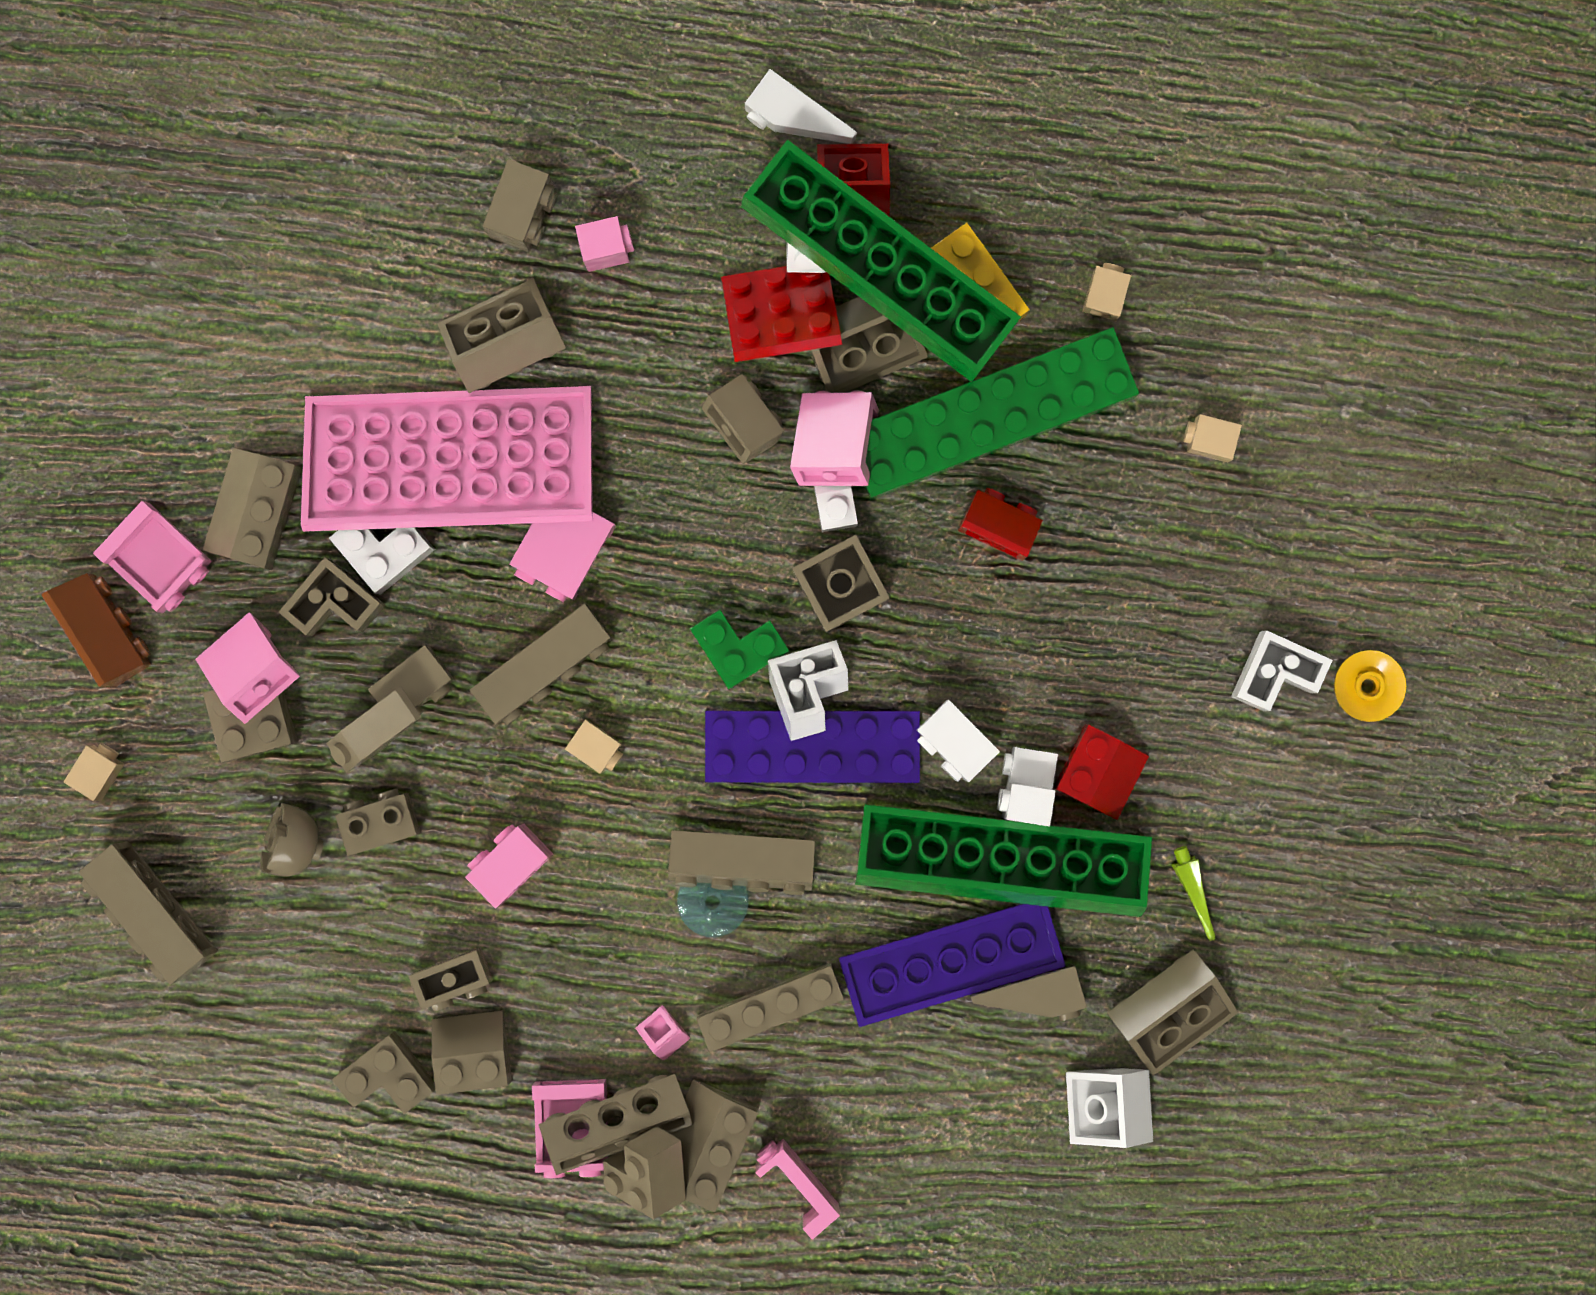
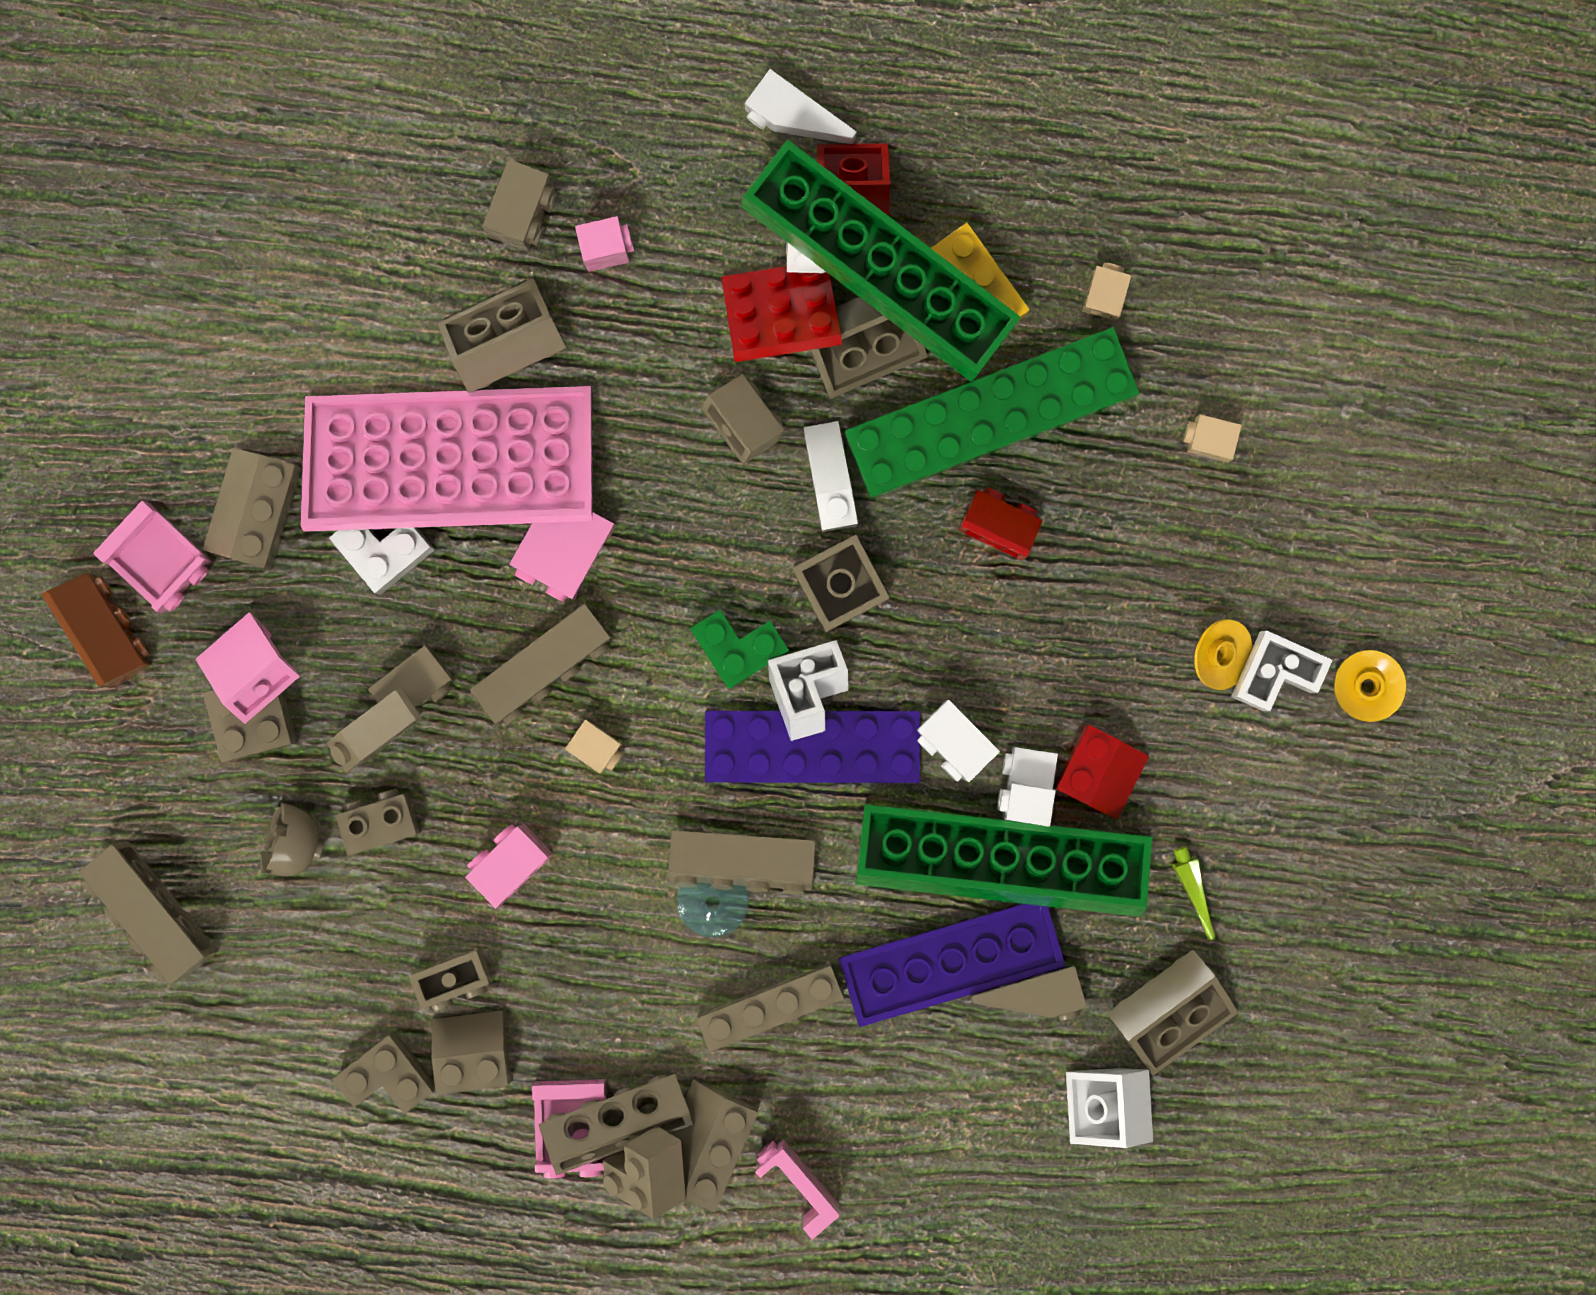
tan brick [64,743,124,801] -> none
dark tan brick [278,557,386,637] -> none
bright pink slope [635,1005,690,1060] -> none
bright pink panel [790,390,879,486] -> none
none -> yellow dish [1194,619,1253,690]

